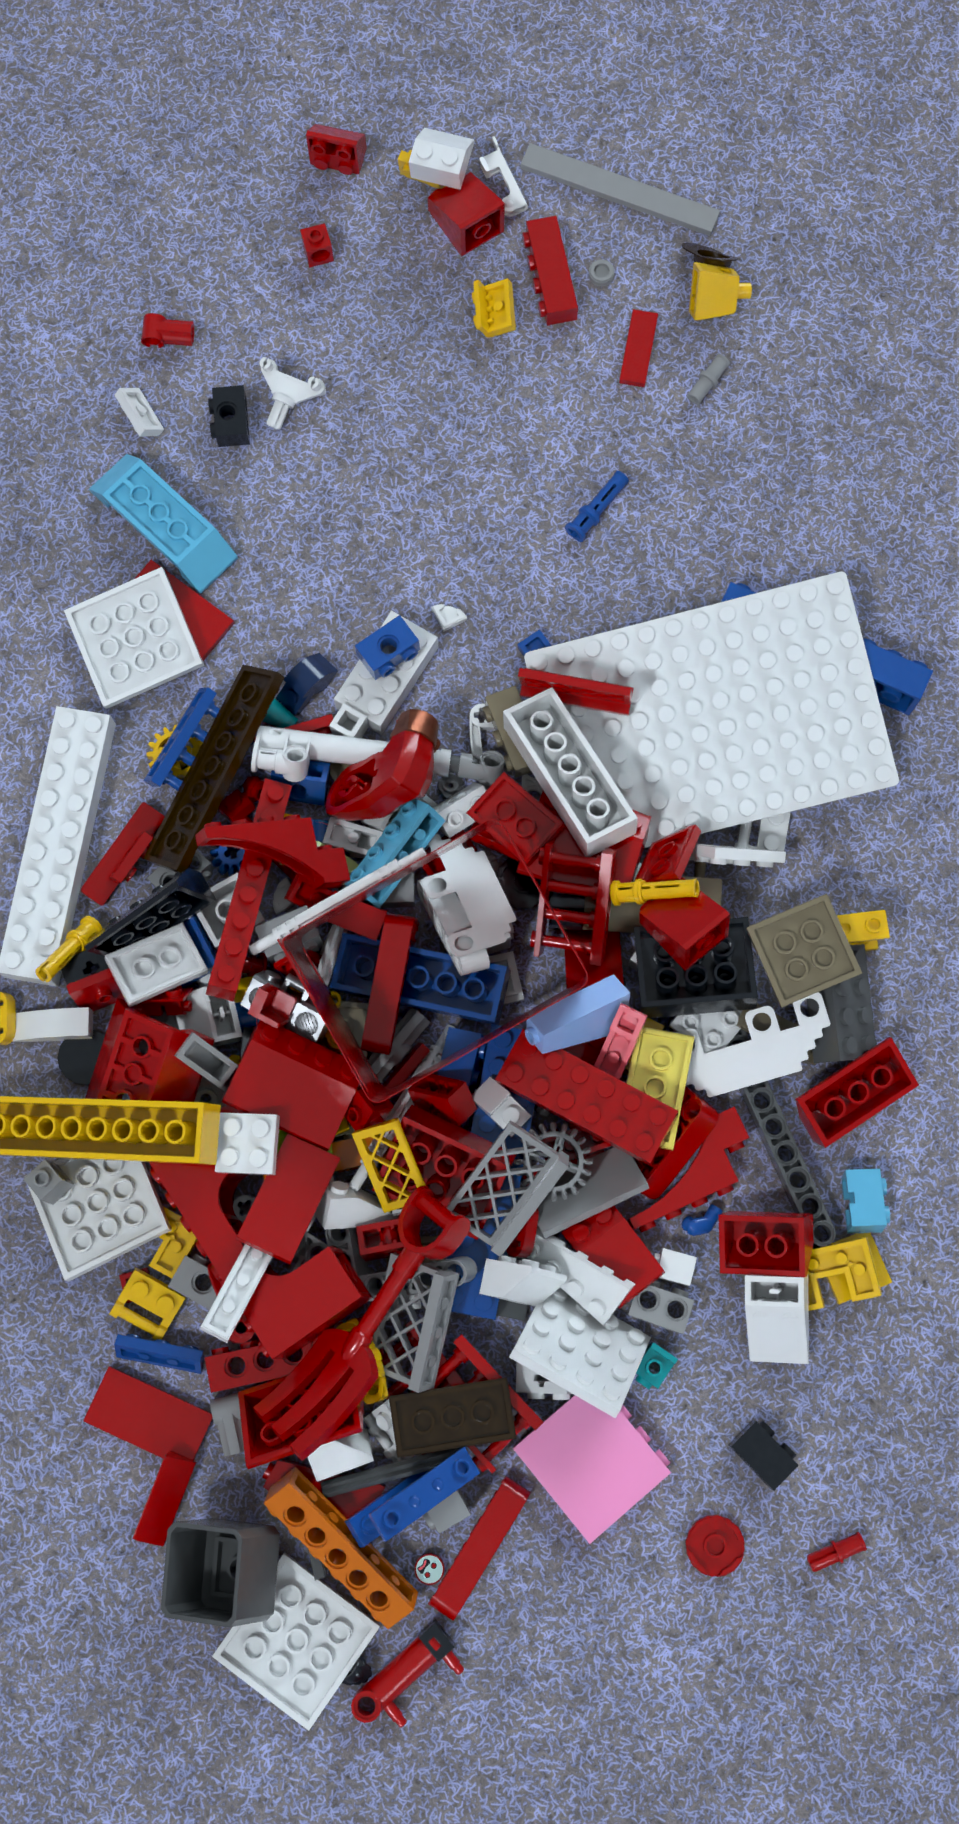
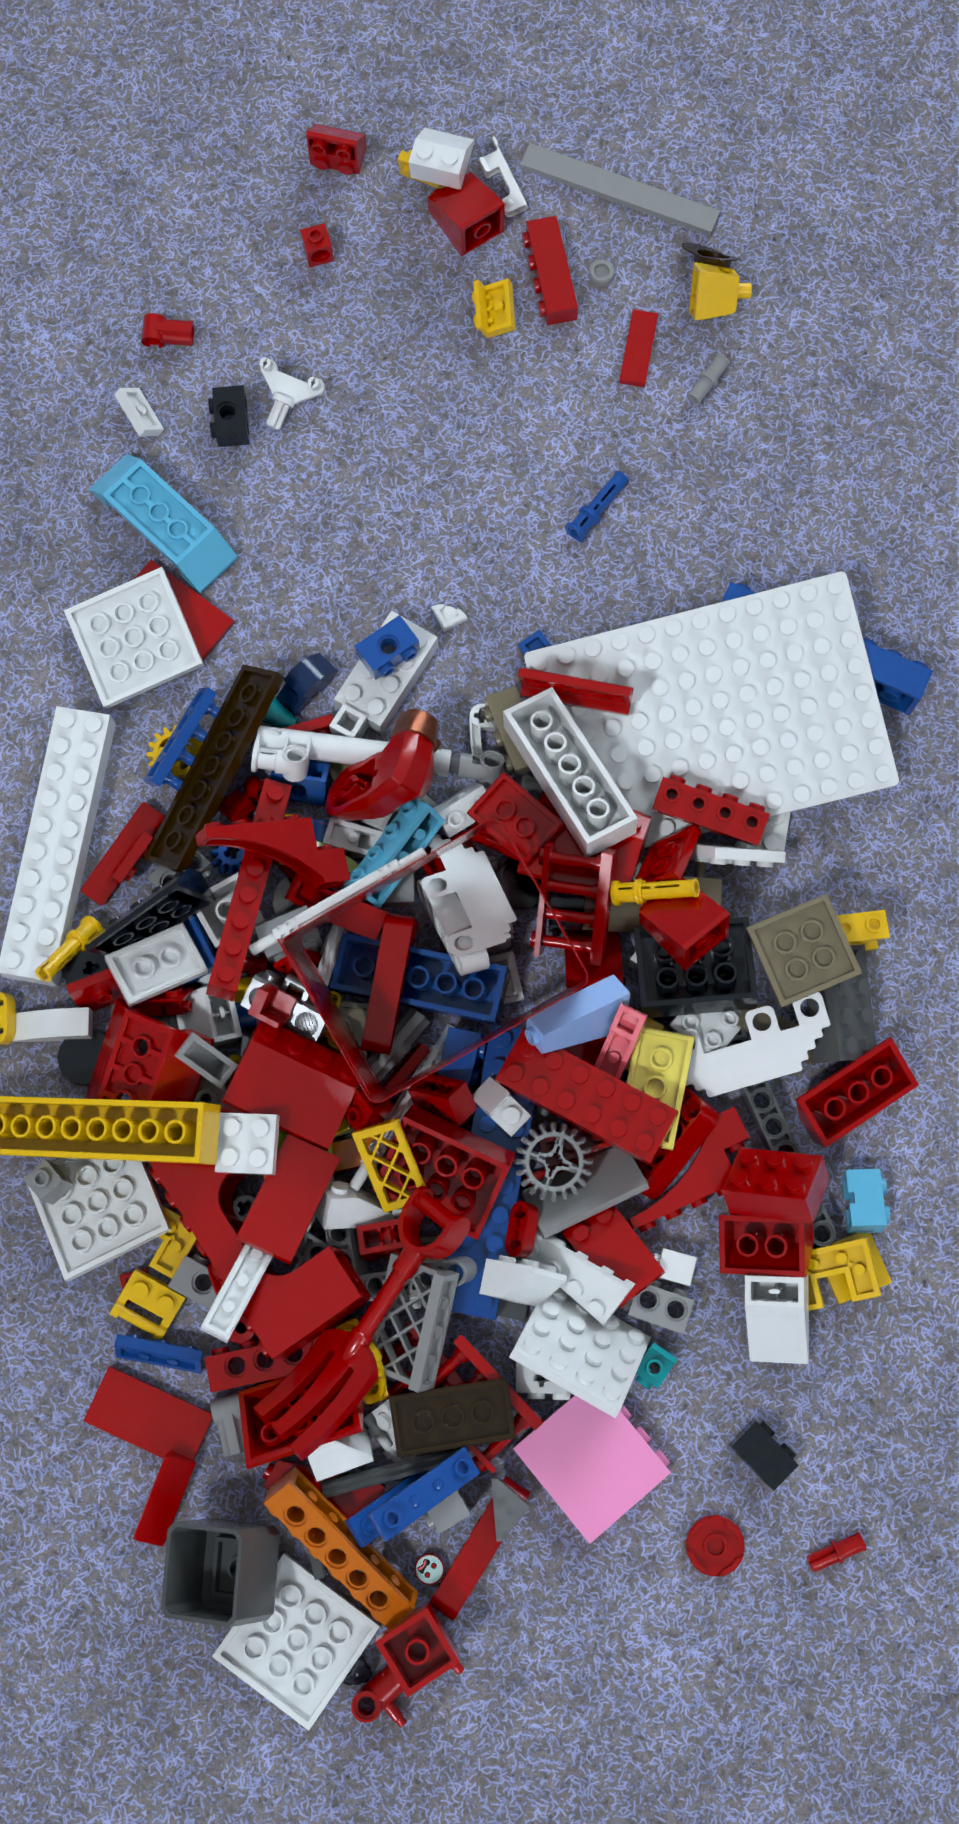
flat silver plate [437,773,464,799] -> none
light grey fence [446,1120,569,1257] -> none
blue arm [682,1204,723,1236] -> none
none -> red brick [375,1602,460,1698]
none -> flat silver slope [491,1476,530,1542]
none -> red brick [652,774,770,847]
none -> red brick [722,1147,830,1224]

